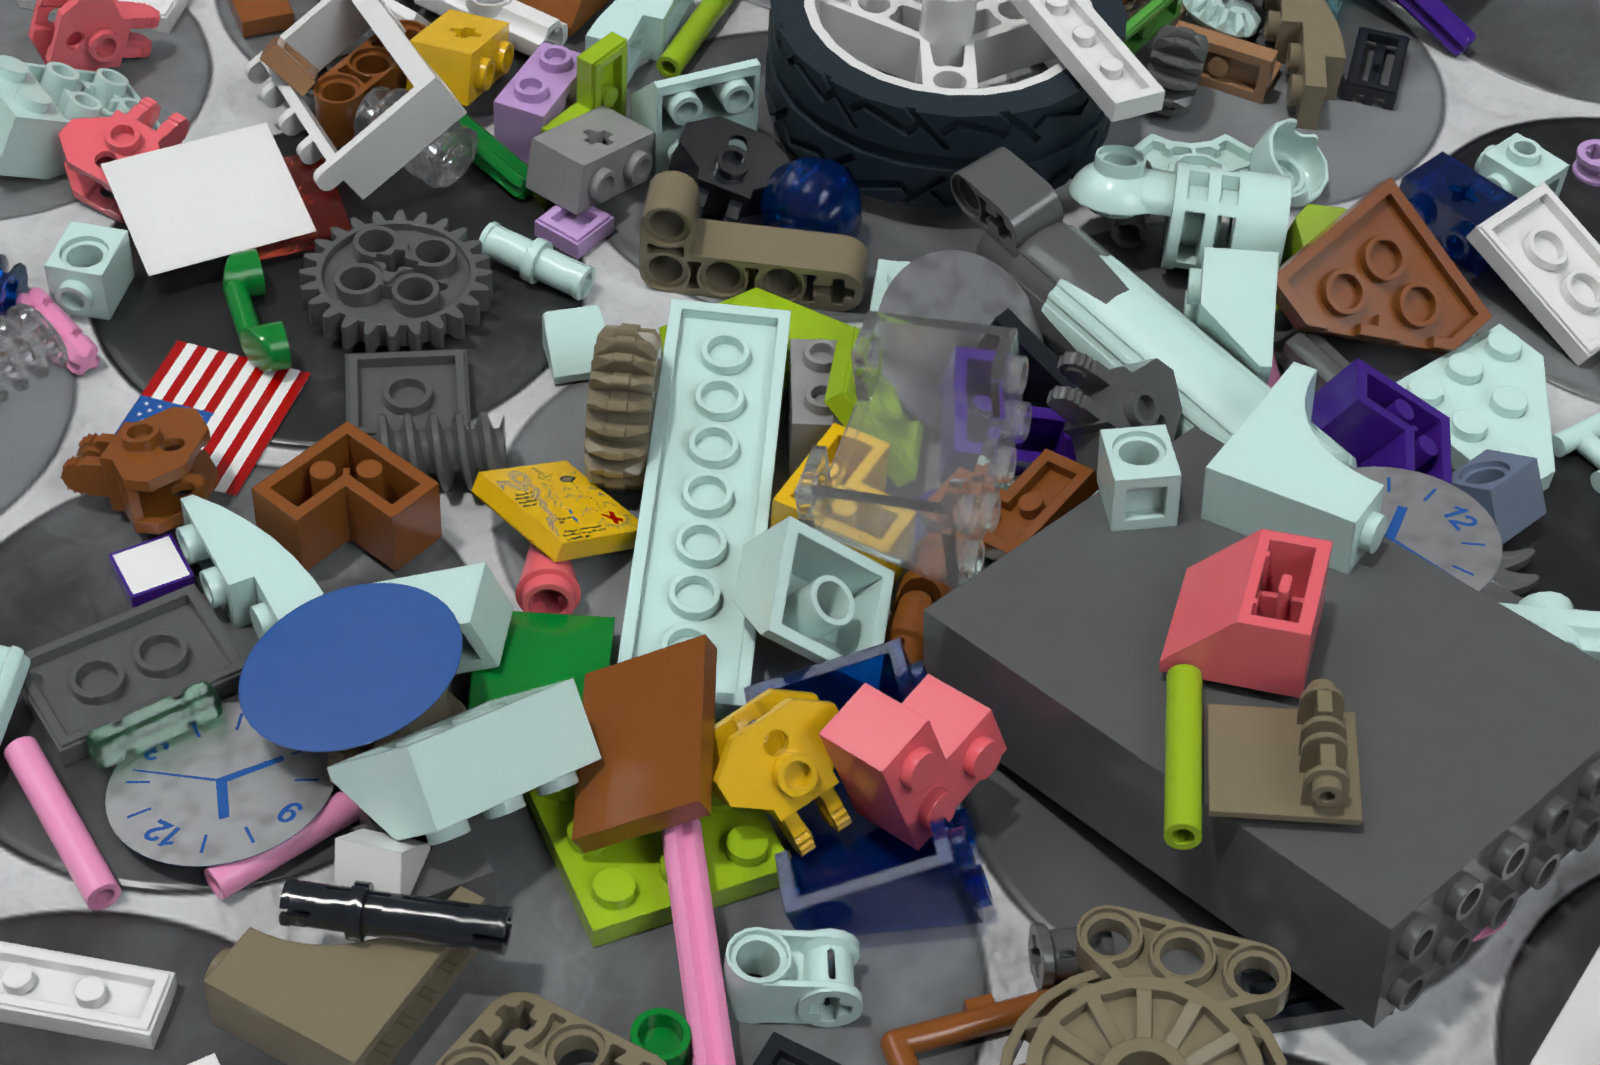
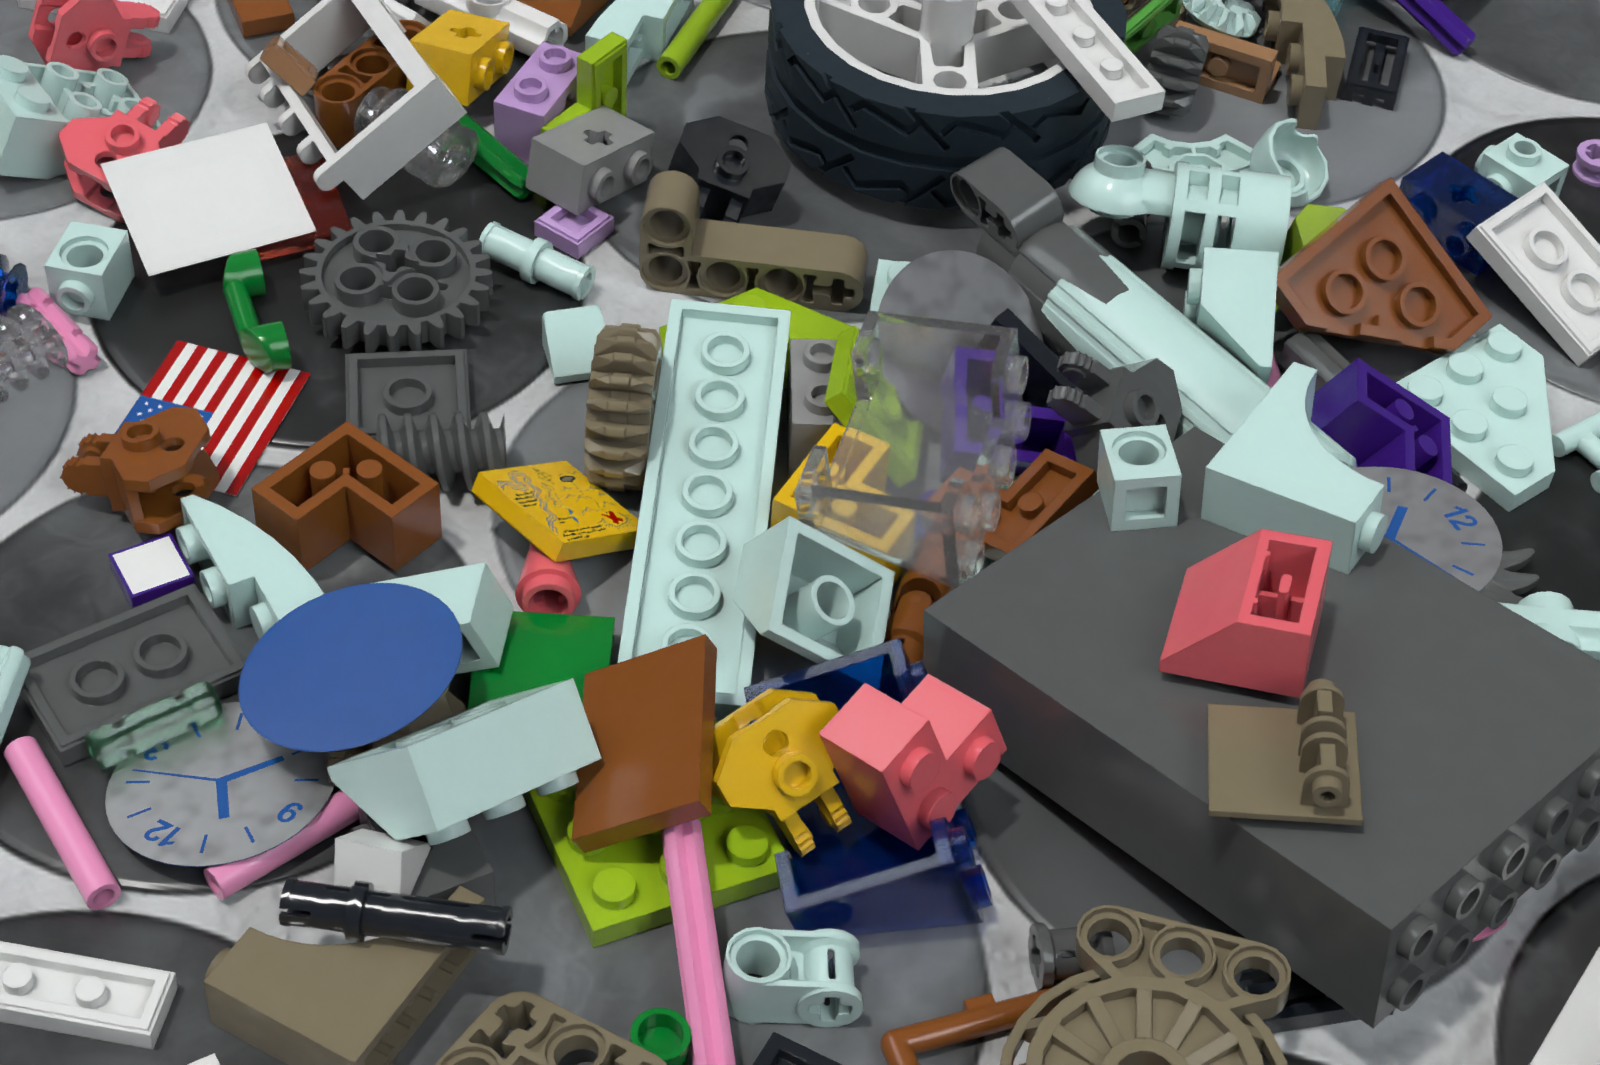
light aqua slope [631,58,761,176] -> none
clear blue plant [760,157,862,238] -> none
lime piece [1164,664,1203,850] -> none
sand blue brick [1452,449,1547,545] -> none

